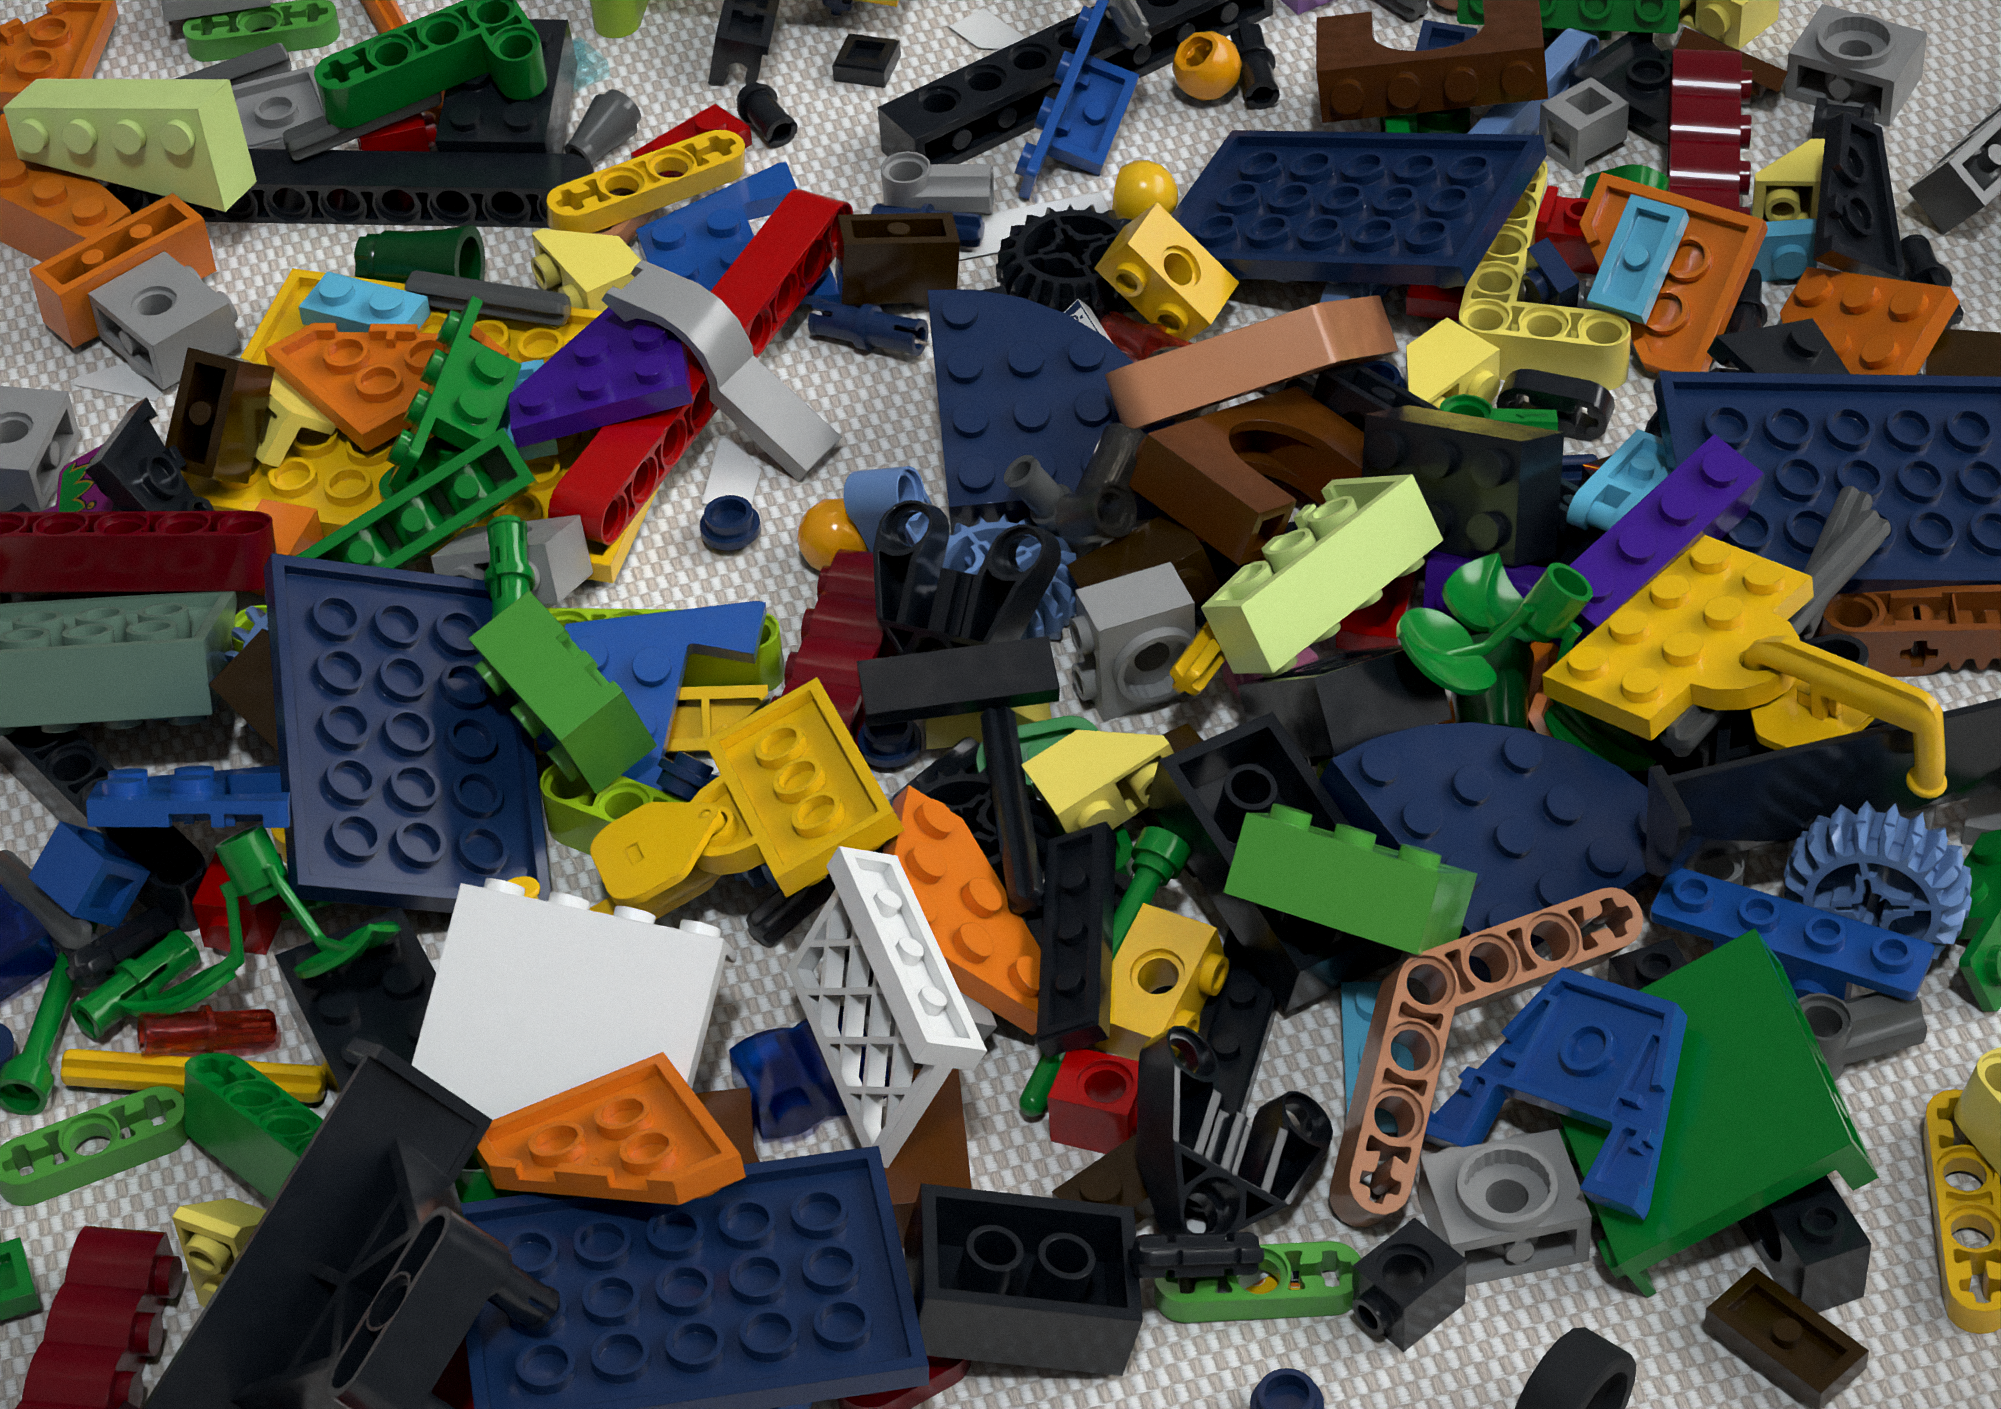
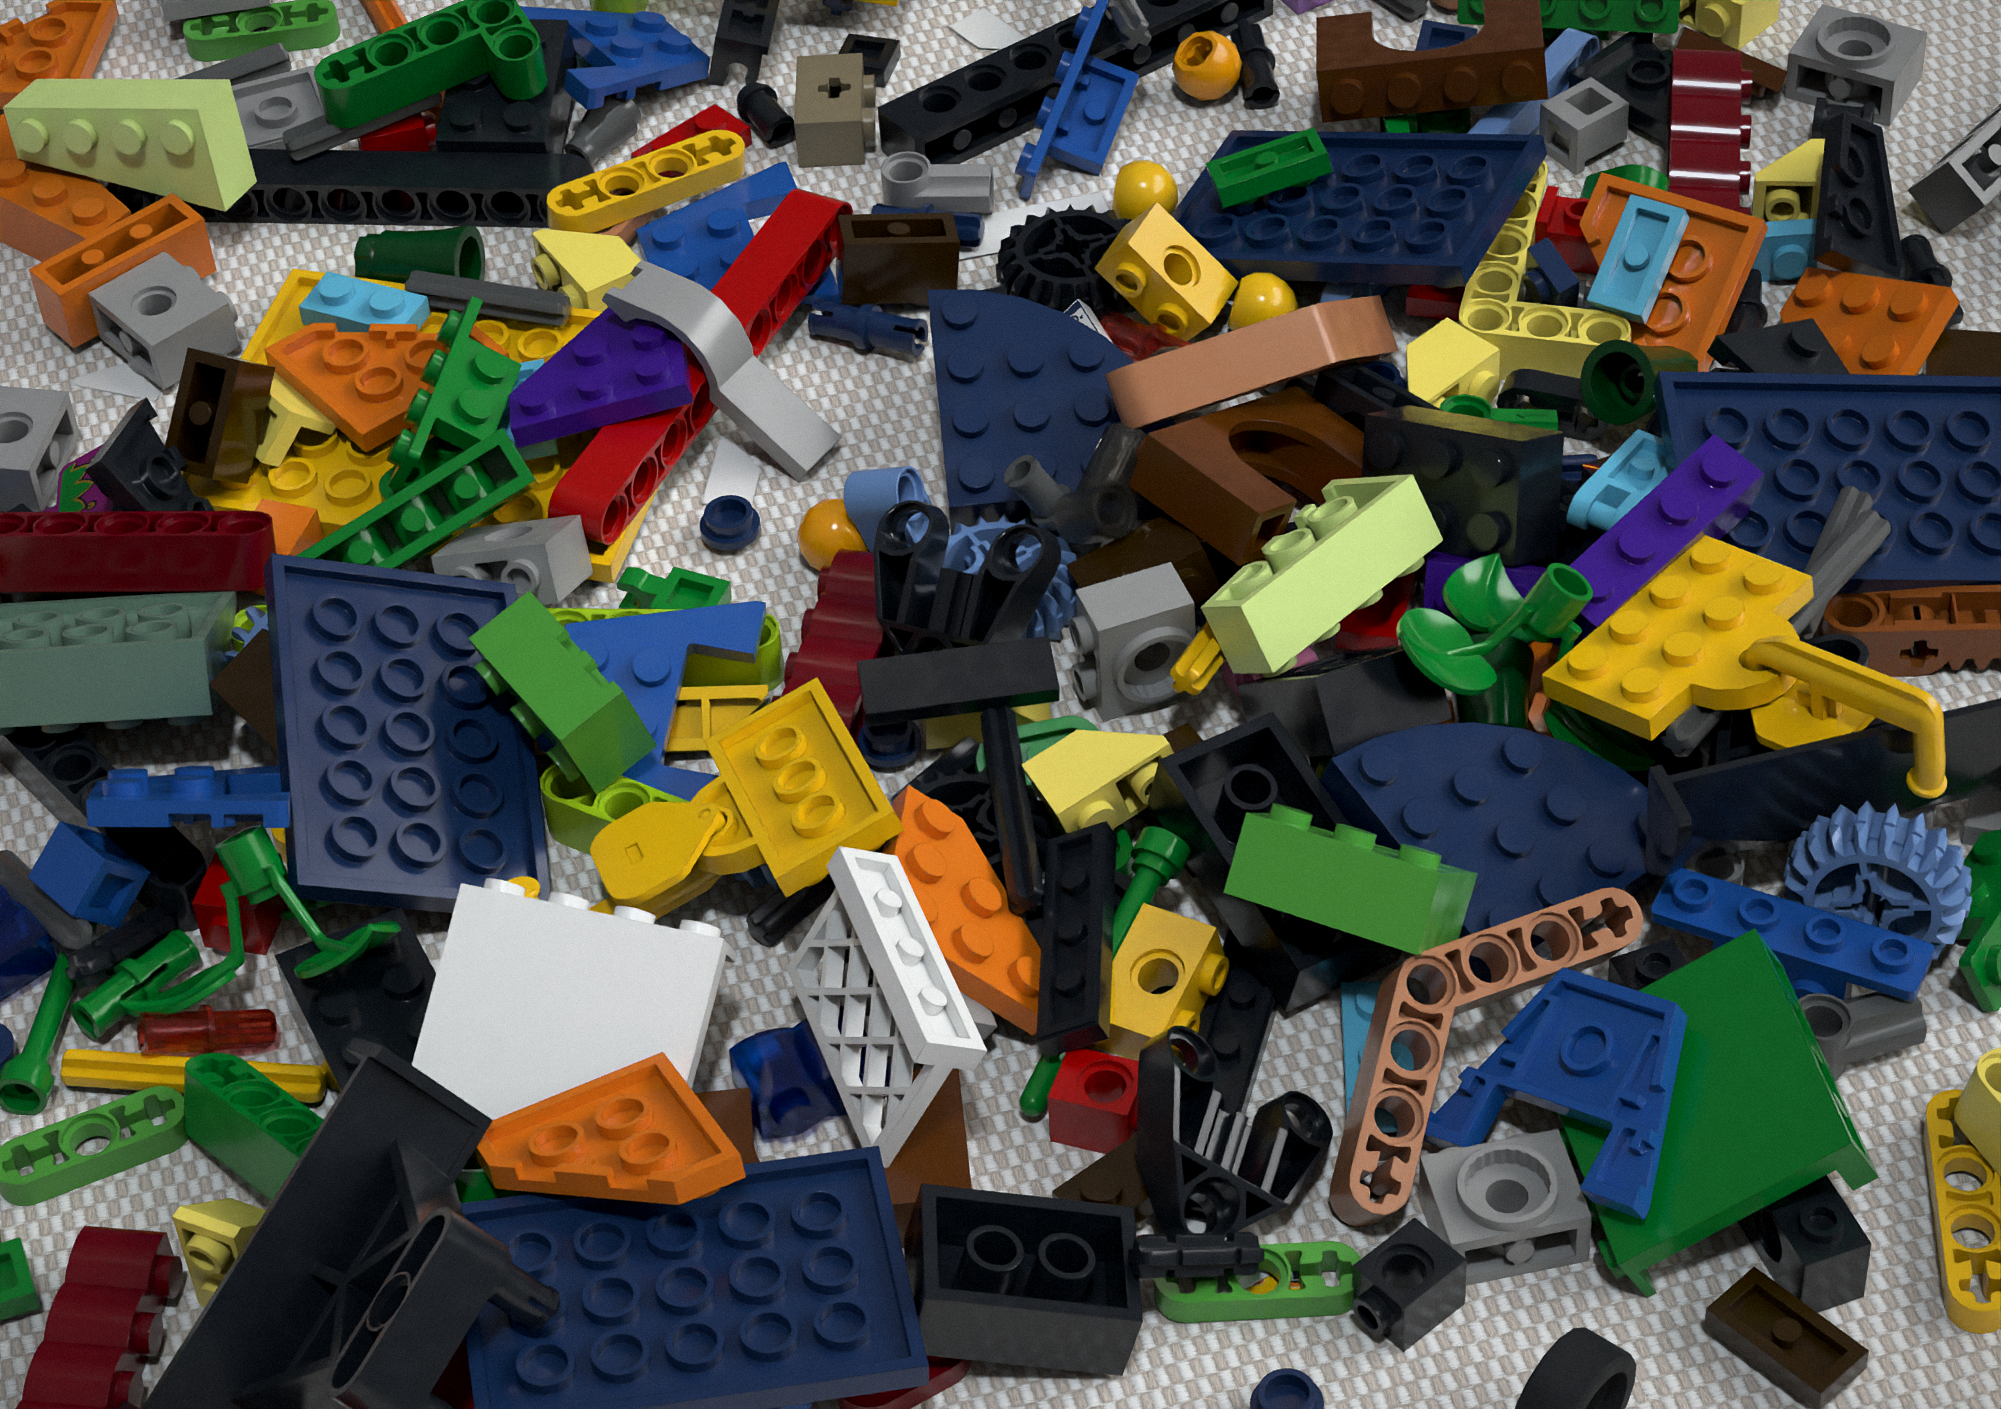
green pin [484,515,535,619] -> none
dark blue plate [656,751,714,801] -> none
none -> blue wing [520,6,710,110]
none -> green plate [617,567,732,609]
none -> dark tan brick [794,53,876,168]
none -> green plate [1206,127,1333,208]
none -> yellow piece [1228,272,1298,331]
none -> dark green plant [1580,340,1698,425]

